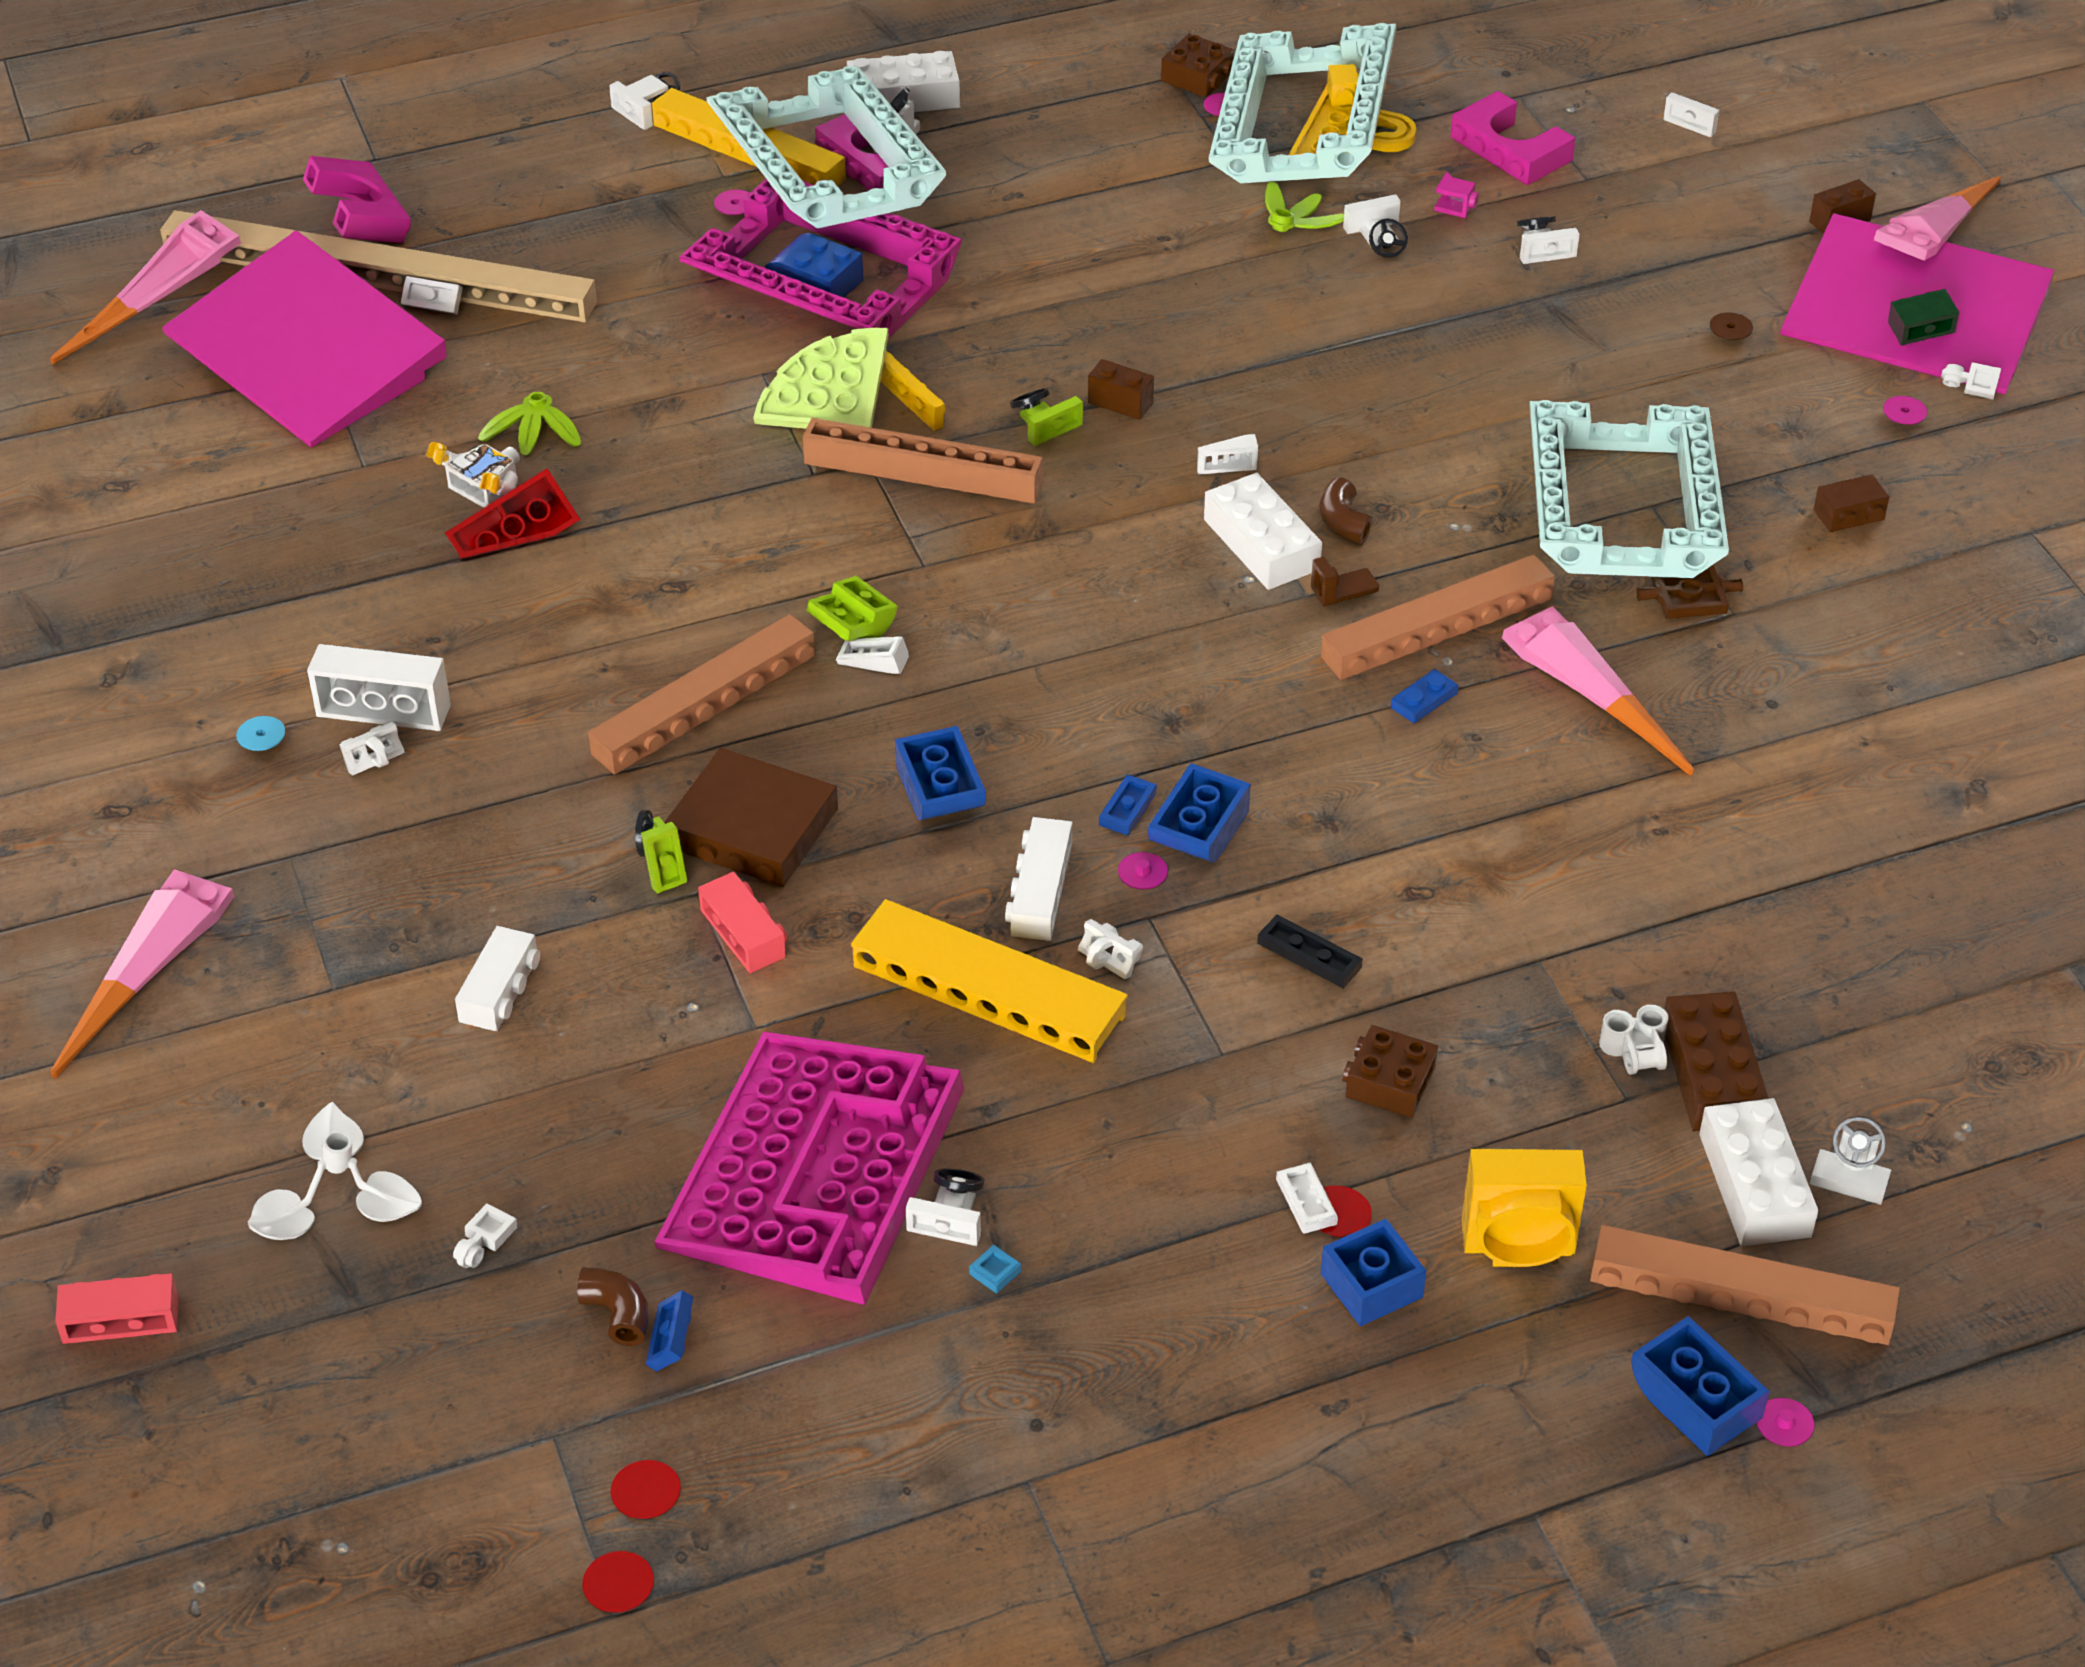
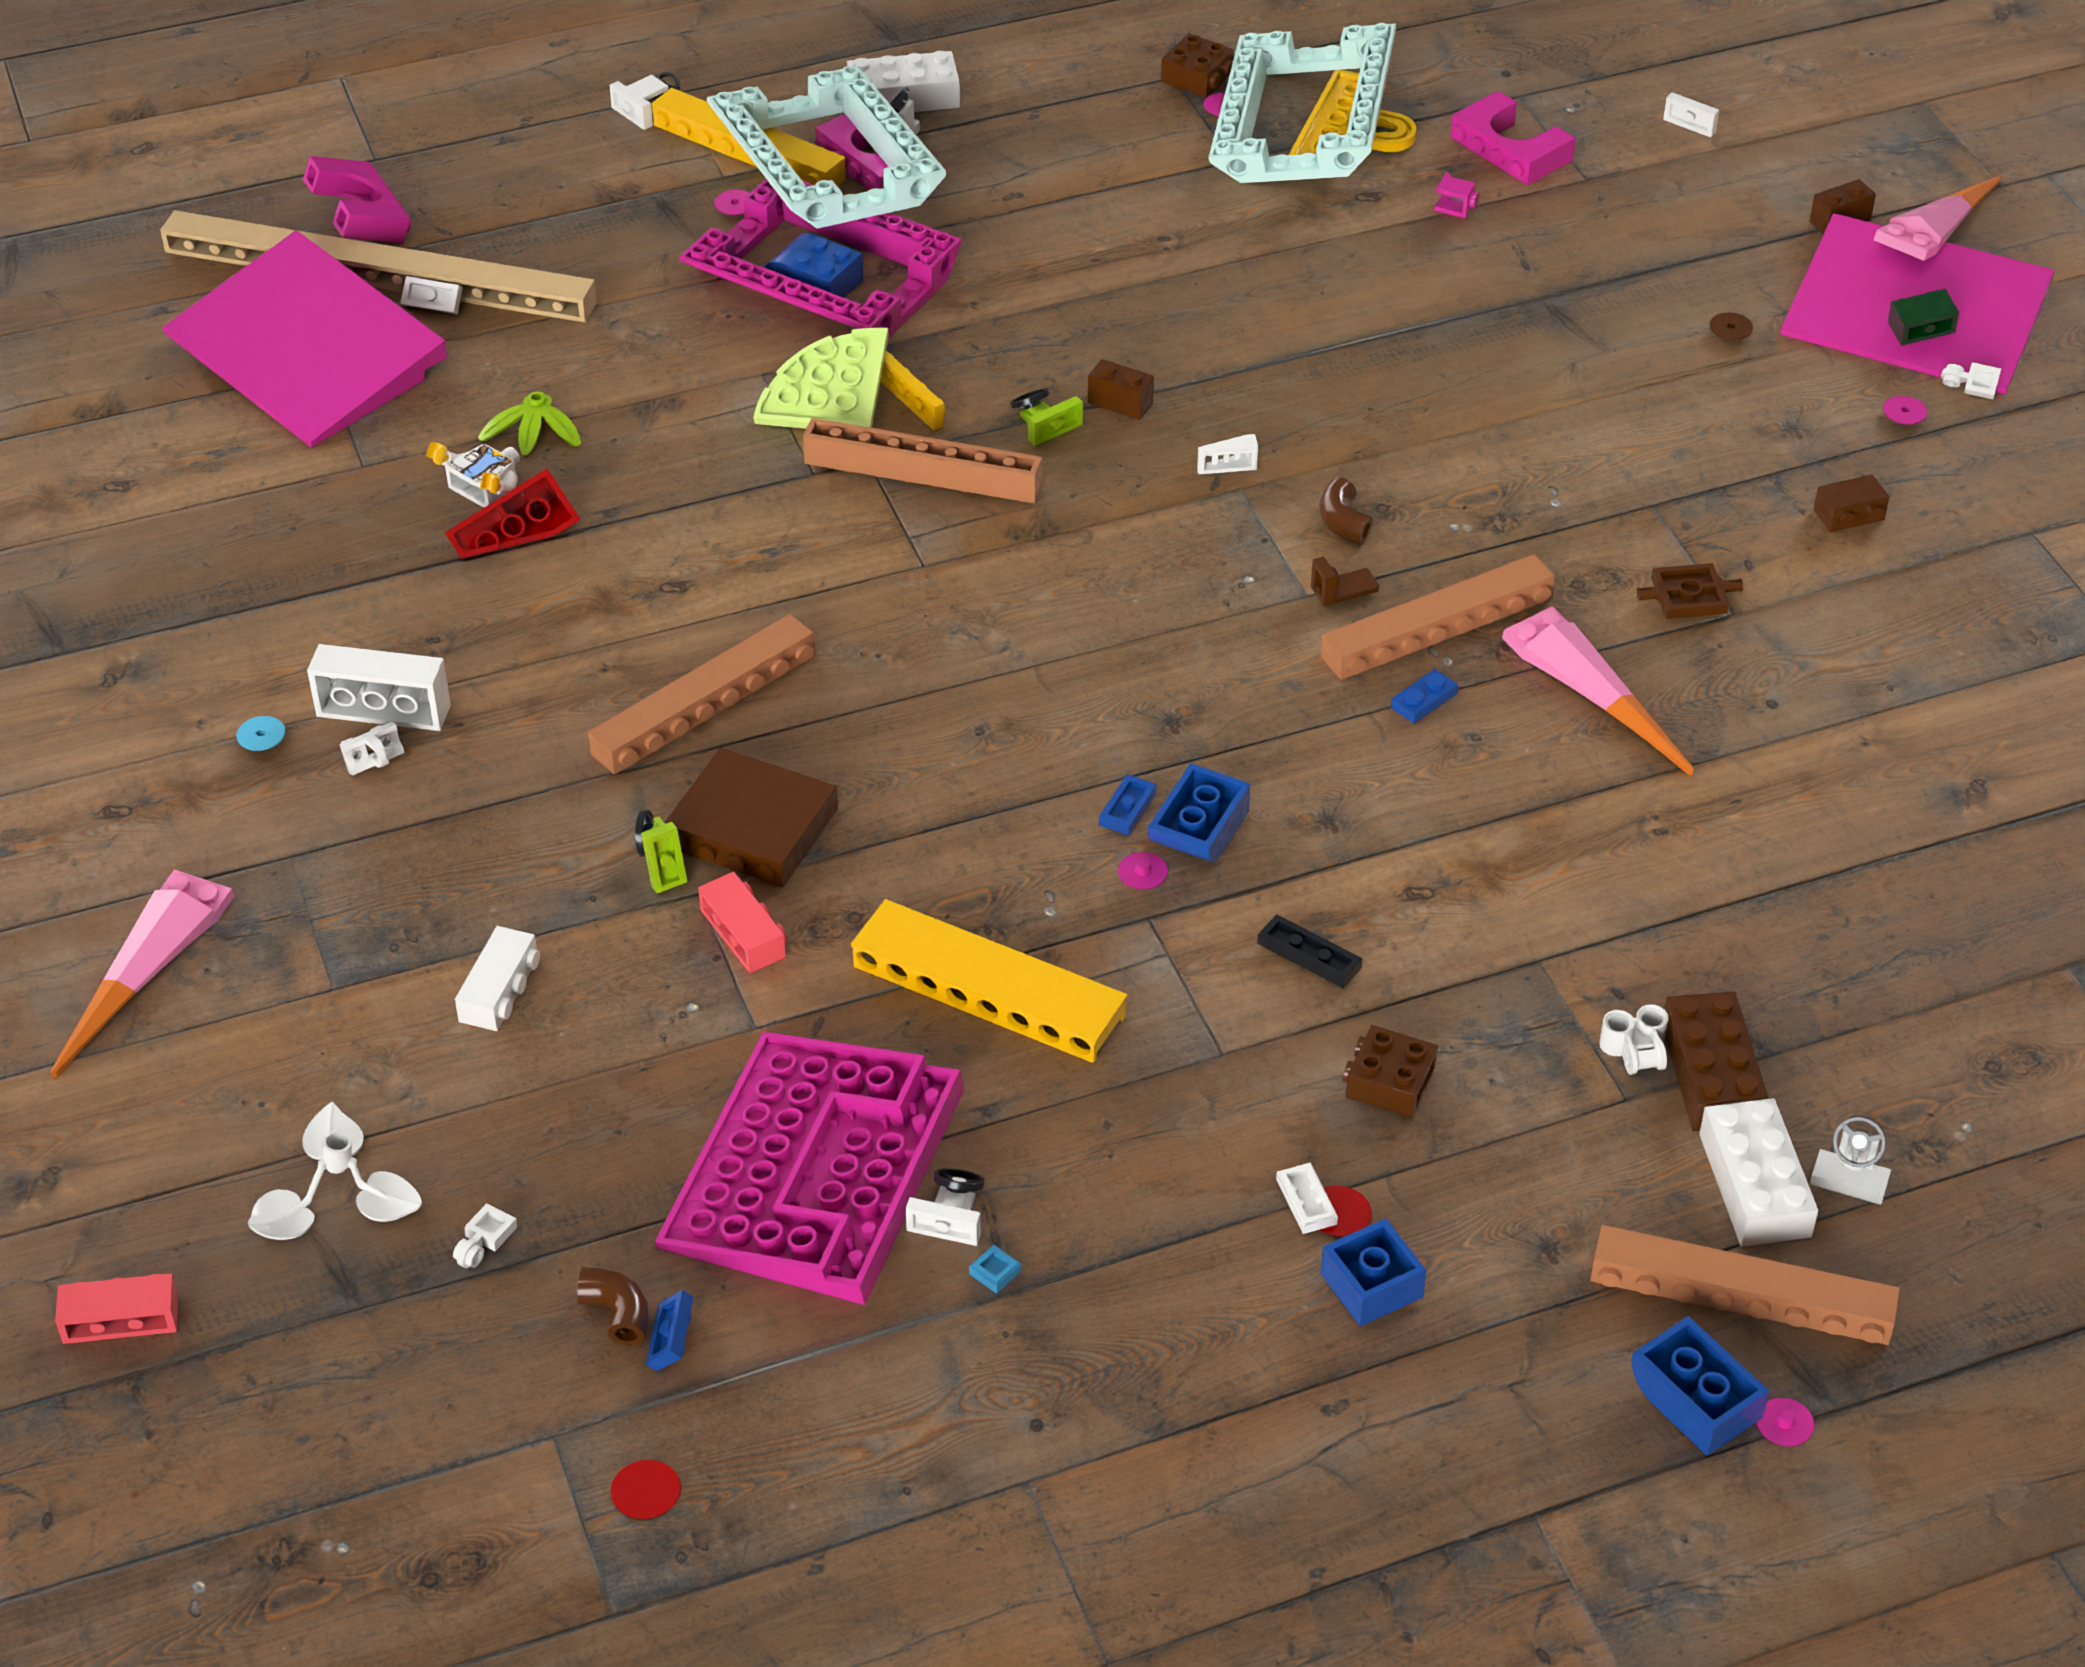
bright pink plate [50,210,241,365] -> none
red sticker [582,1551,654,1613] -> none
lime brick [806,576,898,642] -> none
white slope [836,637,909,674] -> none
blue brick [895,726,986,820] -> none
white brick [1005,817,1072,941] -> none
white hips [1078,919,1143,979] -> none
white brick [1204,473,1322,590] -> none
lime plant [1265,182,1344,232] -> none
yellow brick [1327,64,1358,106] -> none
white piece [1343,194,1408,258] -> none
yellow container [1461,1149,1587,1267] -> none
white piece [1517,216,1579,264] -> none
light aqua slope [1529,400,1729,578] -> none

